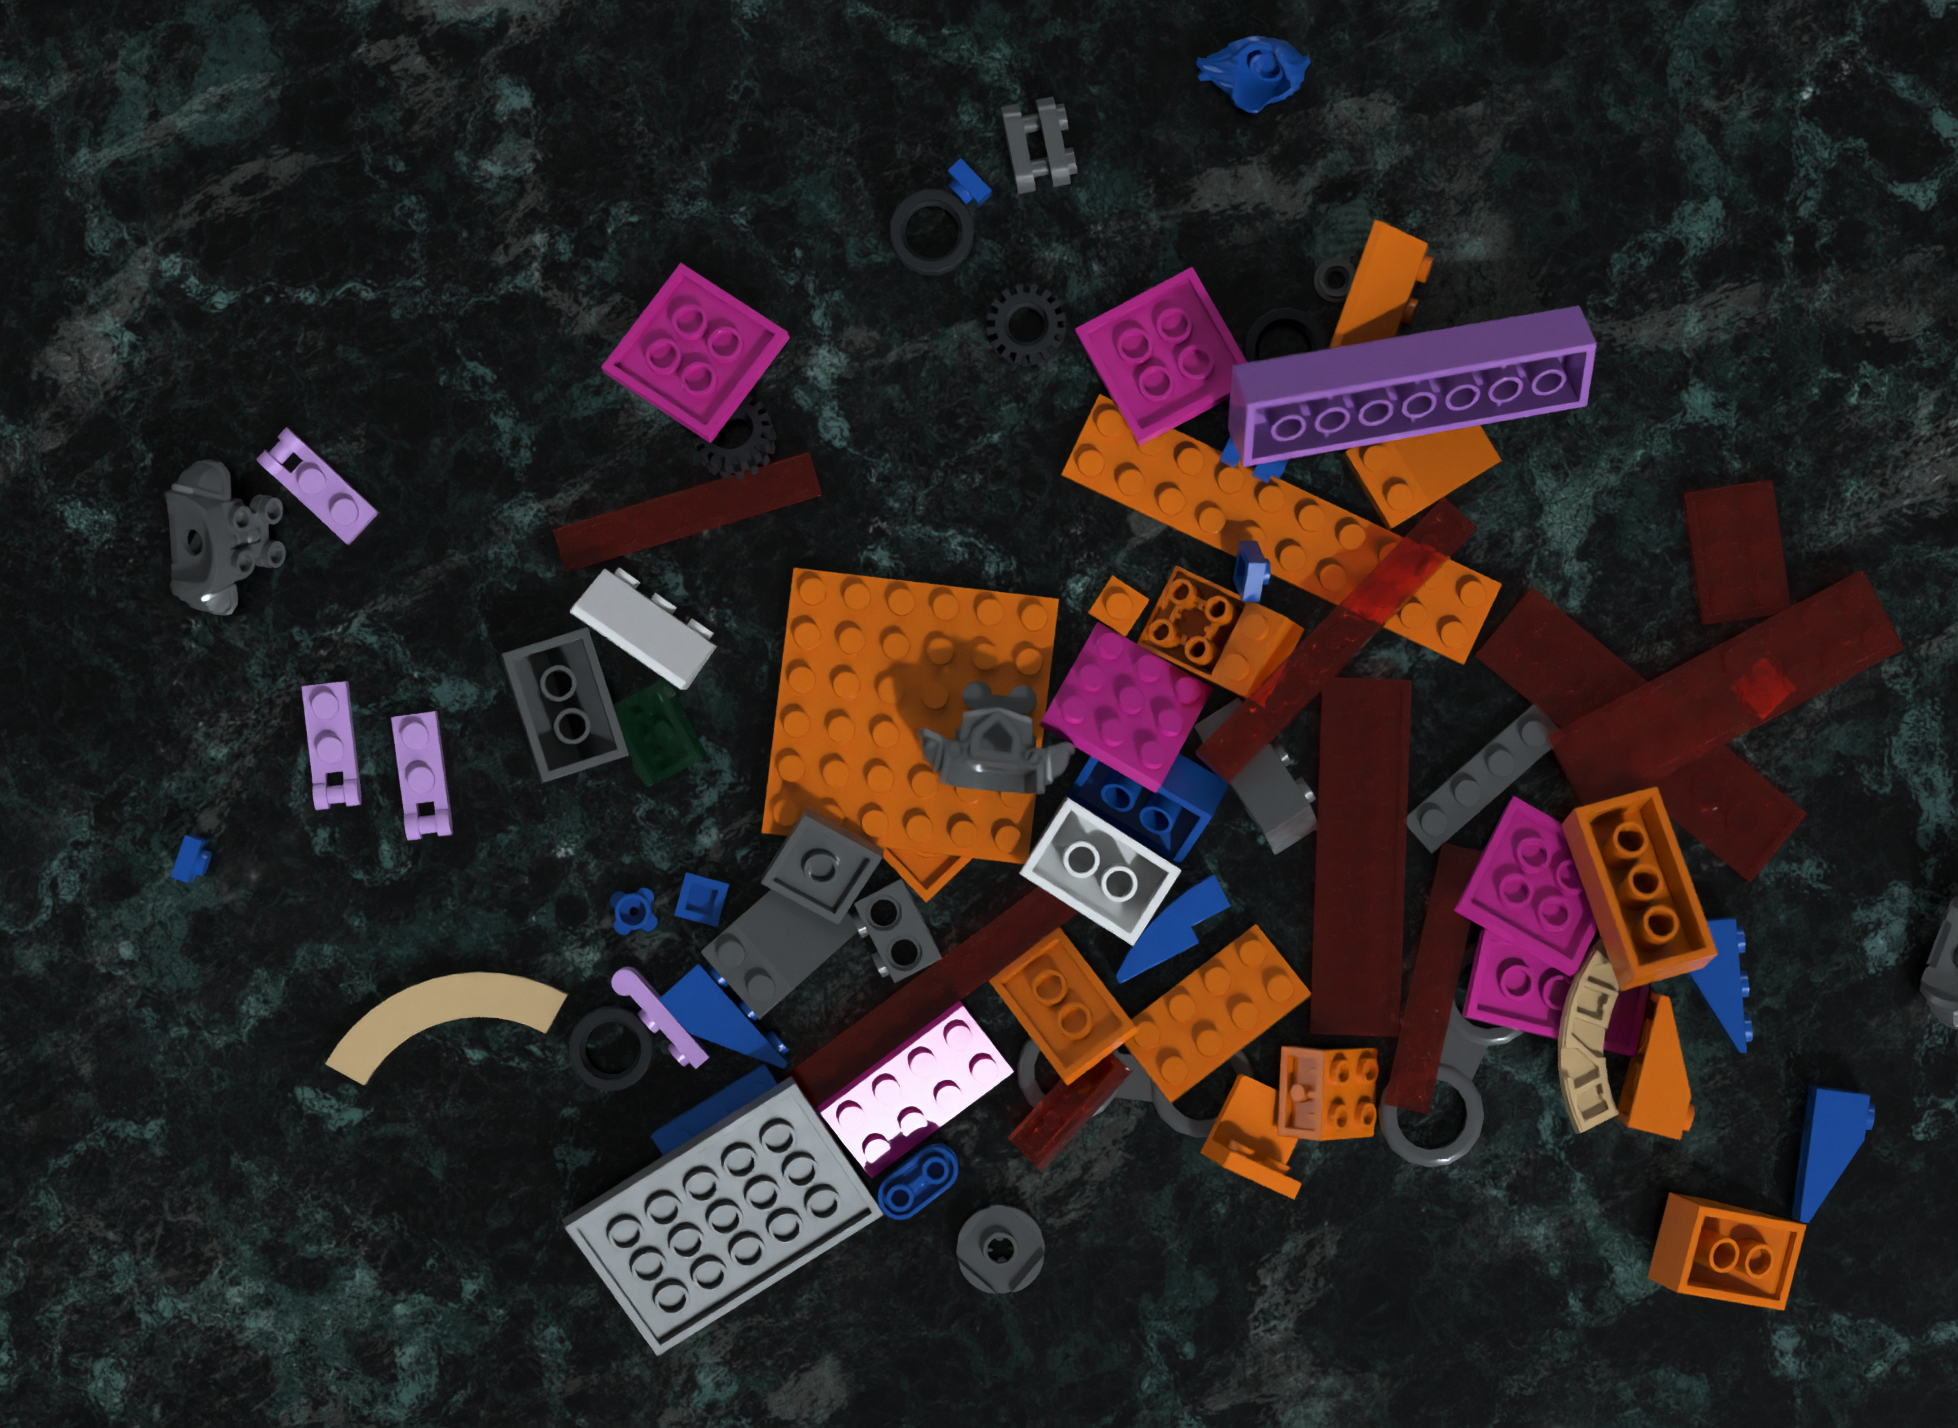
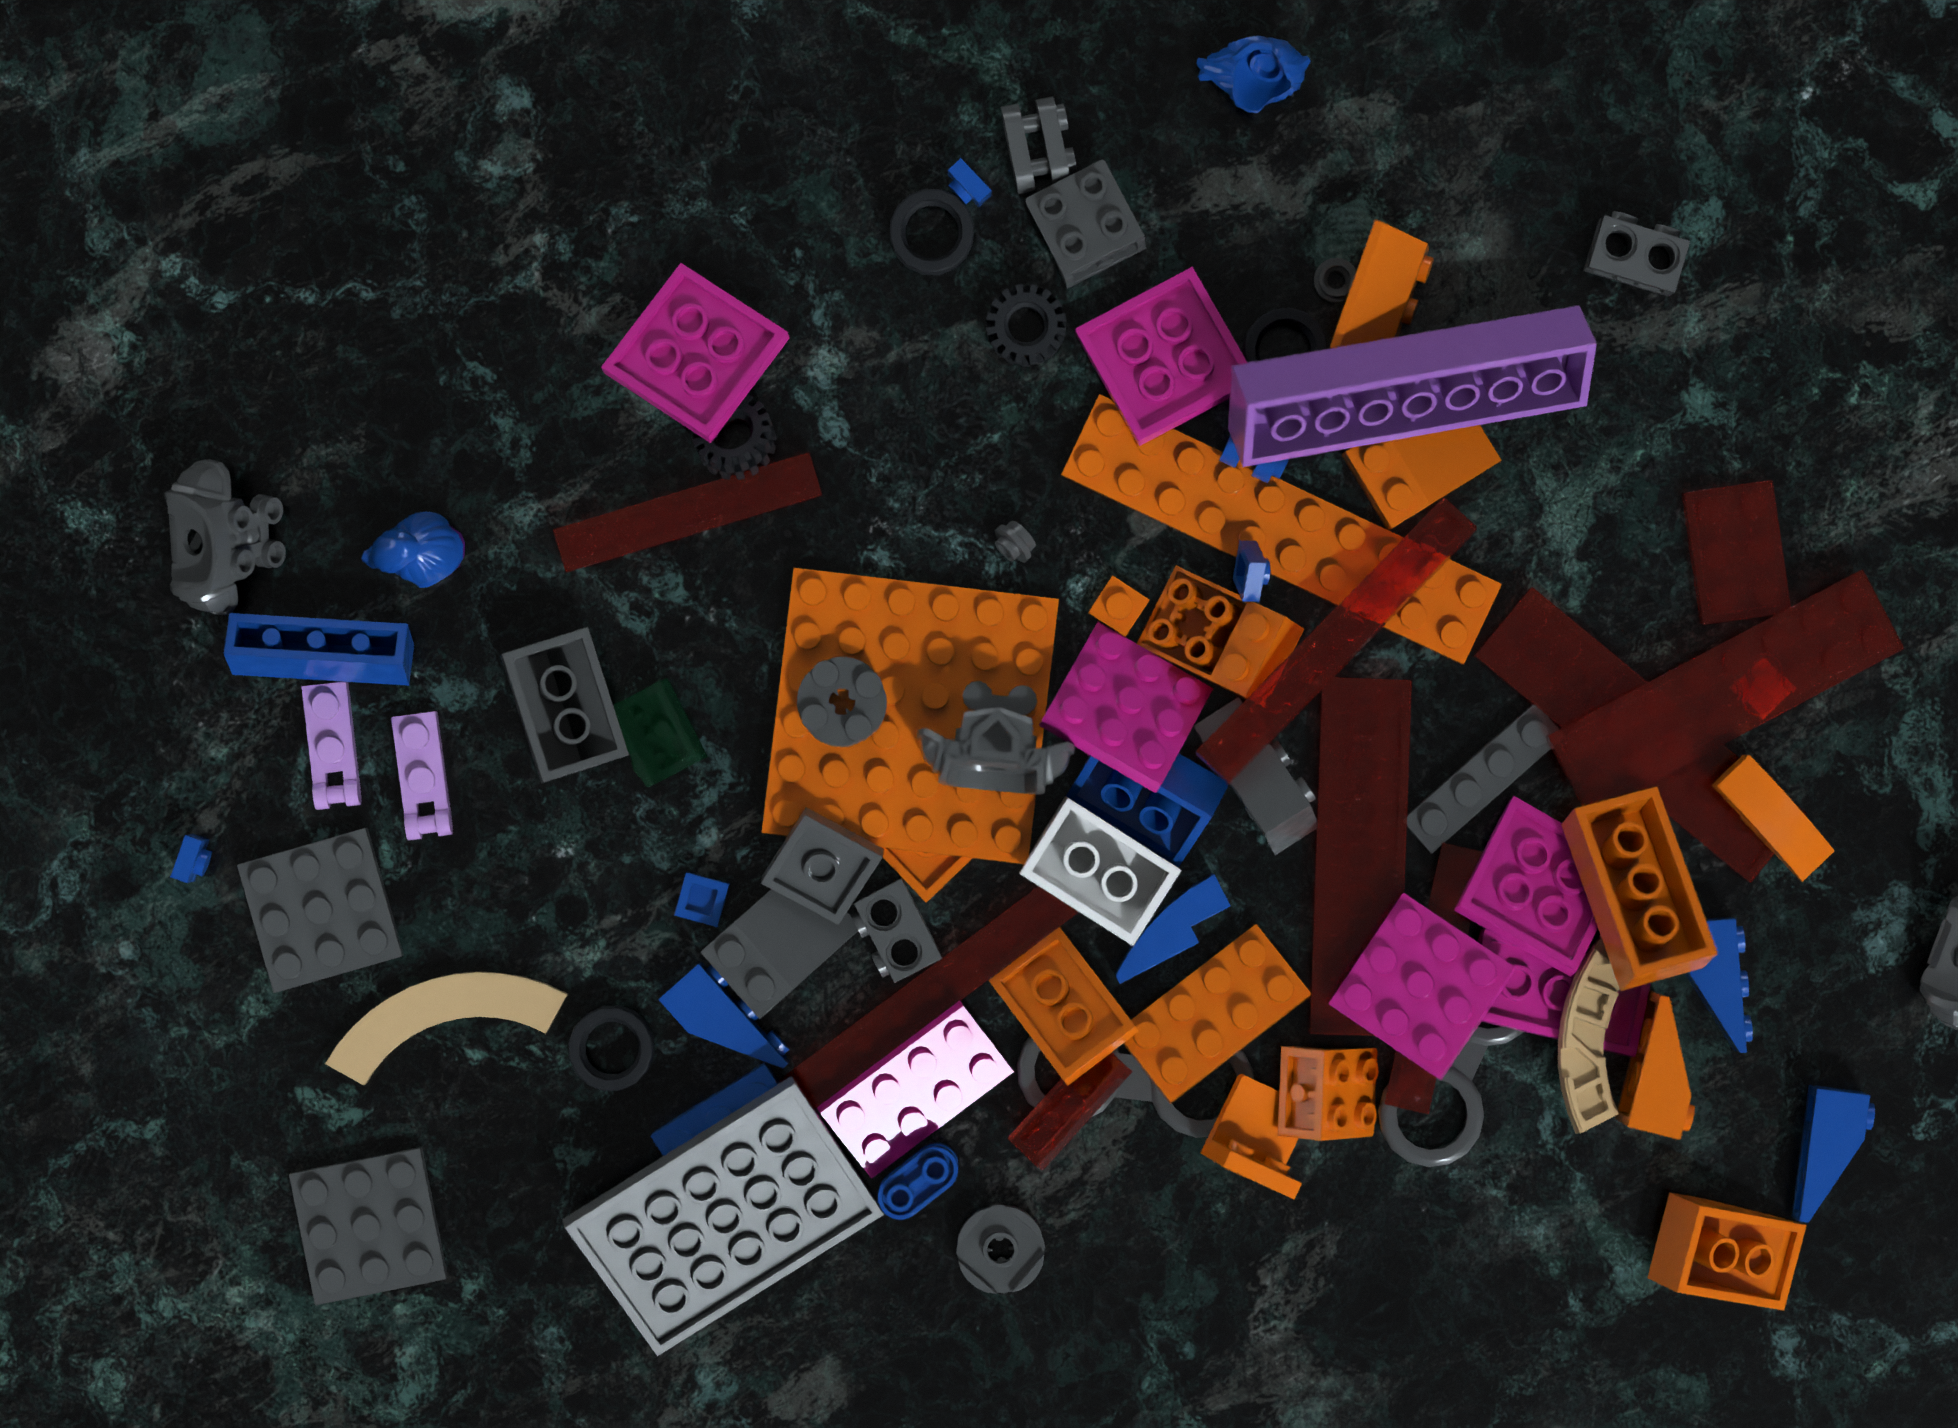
lavender plate [256,427,379,545] -> none
white slope [570,567,717,690] -> none
blue plate [610,888,658,935] -> none
lavender plate [611,966,712,1069] -> none
none -> blue brick [224,613,414,686]
none -> dark grey plate [237,828,404,993]
none -> dark grey plate [289,1147,448,1305]
none -> blue hair [361,512,465,588]
none -> dark grey plate [797,657,887,747]
none -> dark grey plate [995,521,1036,562]
none -> dark grey bracket [1025,160,1146,289]
none -> dark pink plate [1328,893,1517,1080]
none -> dark grey brick [1583,211,1690,296]
none -> orange slope [1711,754,1835,882]

